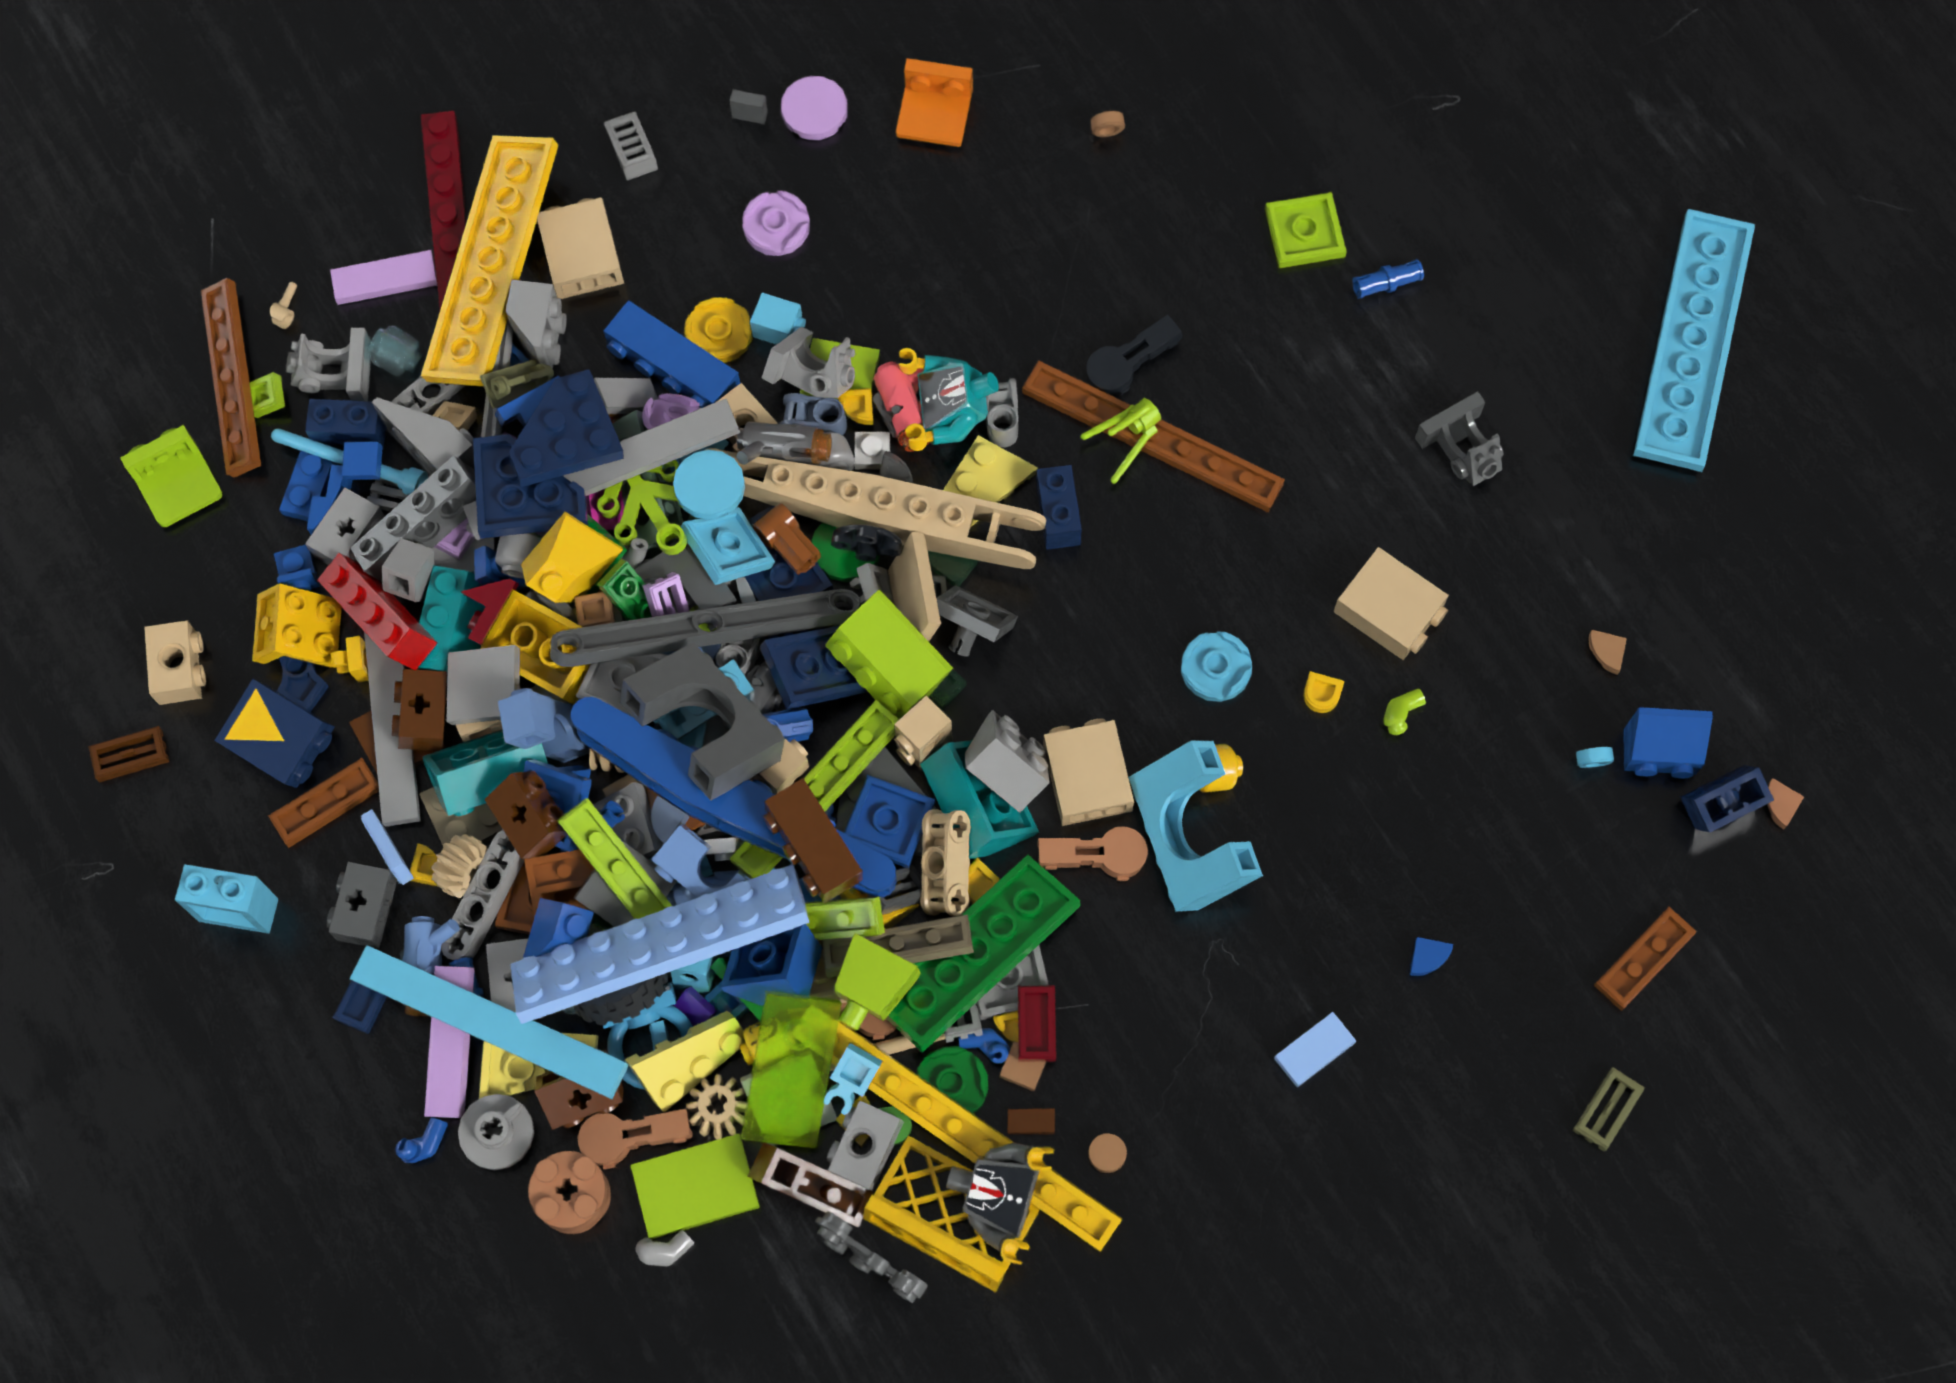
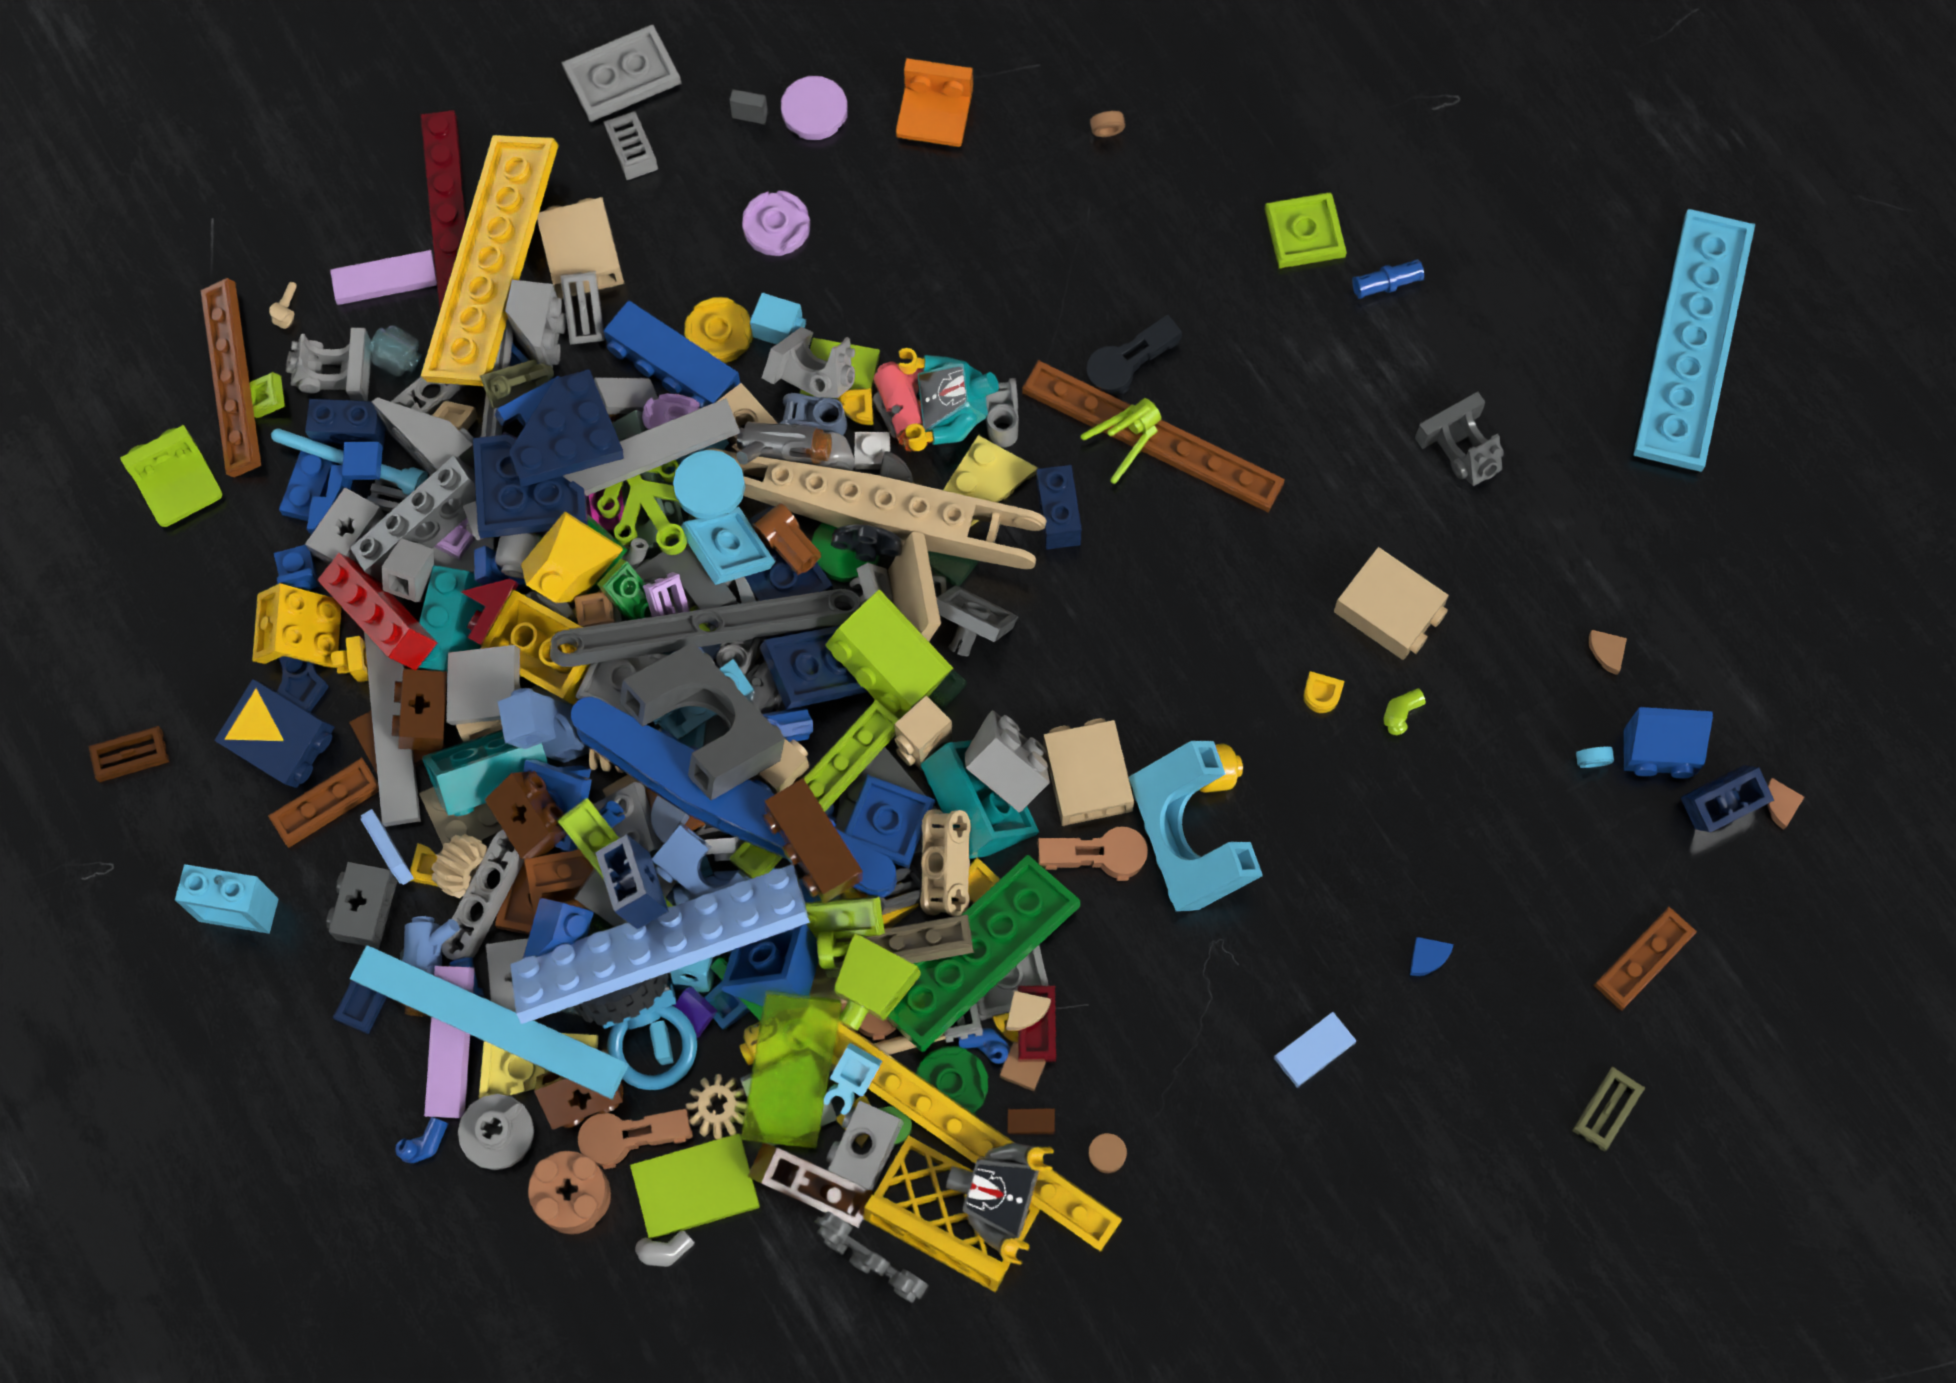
tan brick [145,621,206,705] -> none
light yellow wing [624,1011,745,1113] -> none
medium azure tile [1181,631,1252,702] -> none
none -> light grey tile [561,271,605,344]
none -> light grey plate [562,25,681,122]
none -> dark blue brick [595,834,669,929]
none -> lime tile [817,931,850,969]
none -> tan tile [1006,991,1051,1031]

